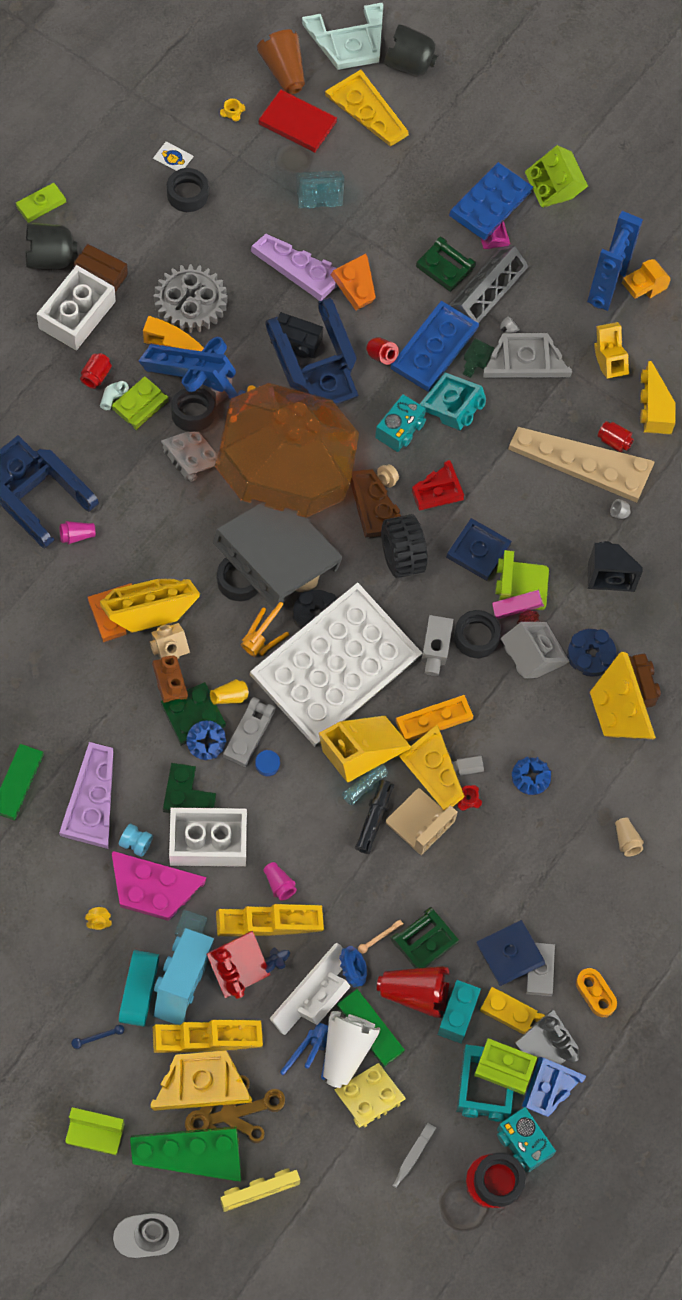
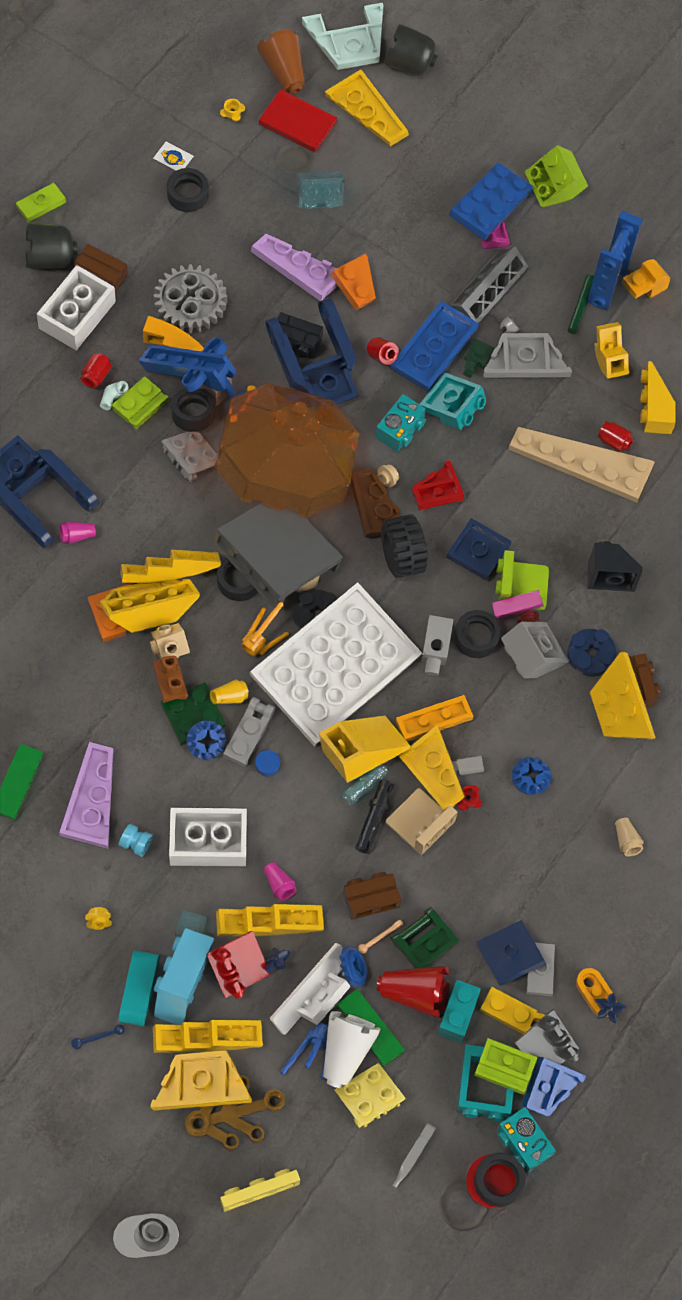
lime panel [65,1107,125,1155] -> none
dark pink wing [112,851,206,921] -> none
green wing [130,1126,242,1182] -> none
dark green plate [163,763,216,813] -> none
dark green plate [416,236,476,292] -> none
light grey hinge [610,499,631,519] -> none
none -> yellow slope [120,550,221,583]
none -> reddish brown brick [343,872,401,920]
none -> dark green bar [567,274,594,334]
none -> dark blue plant [595,993,626,1024]

